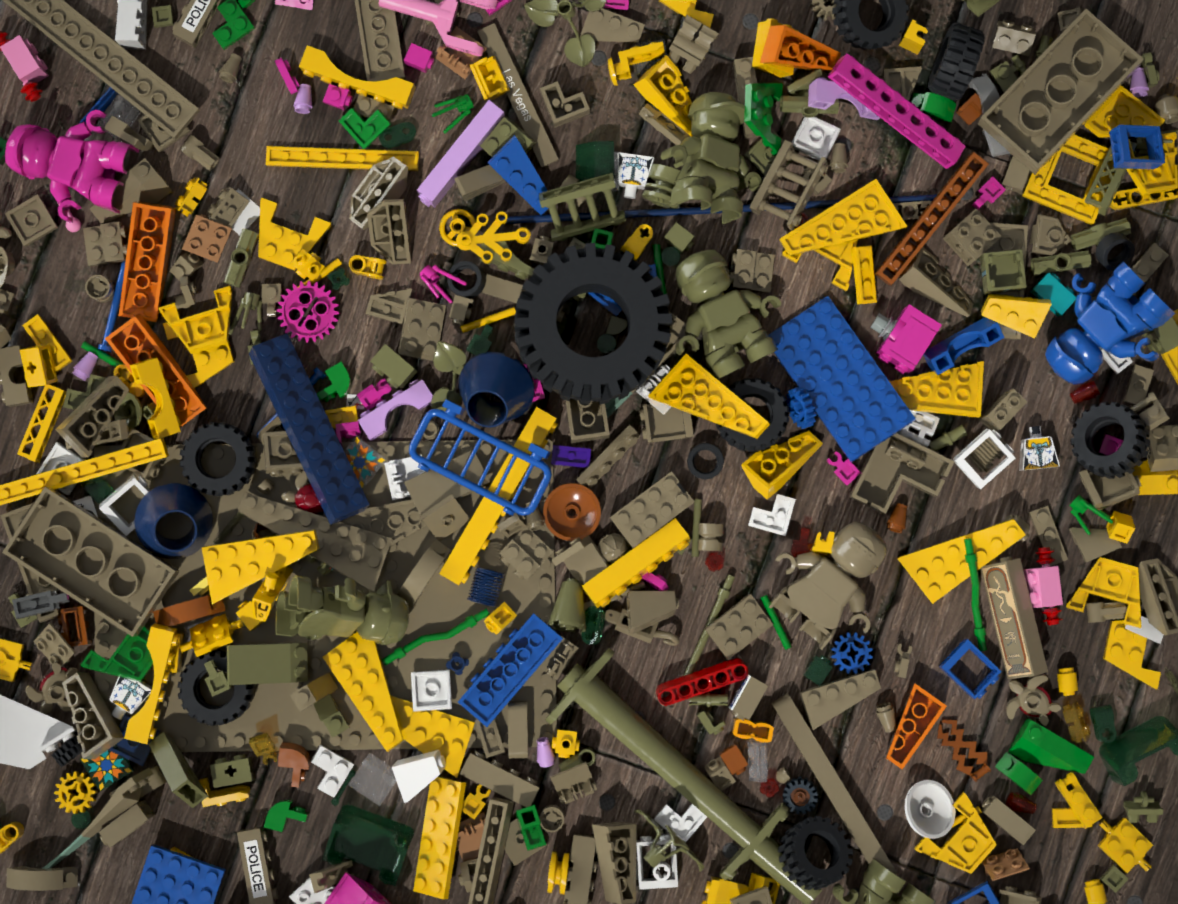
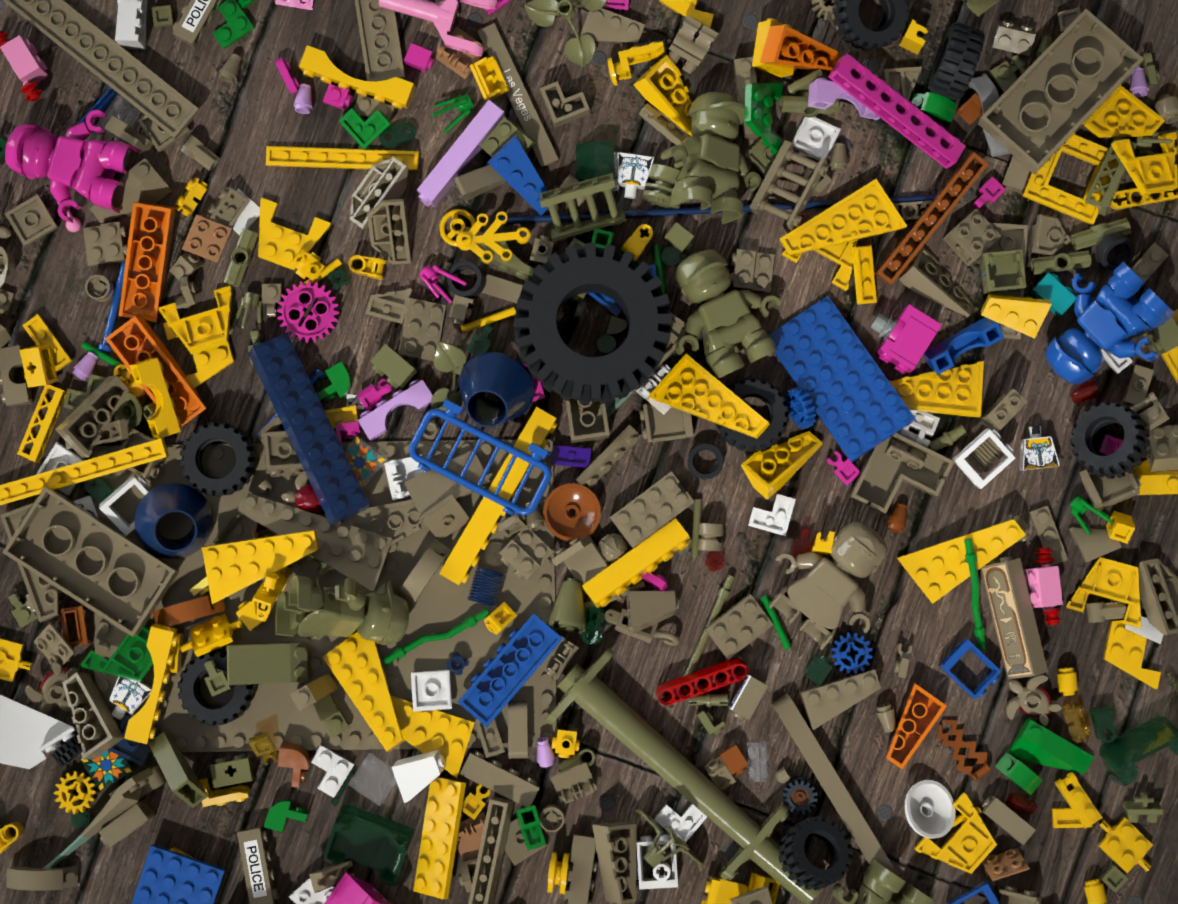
dark grey hinge [12,590,70,619] -> none
light orange brick [732,718,774,743] -> none
clear red plate [760,778,779,797] -> none
blue window [1109,125,1165,169] -> none

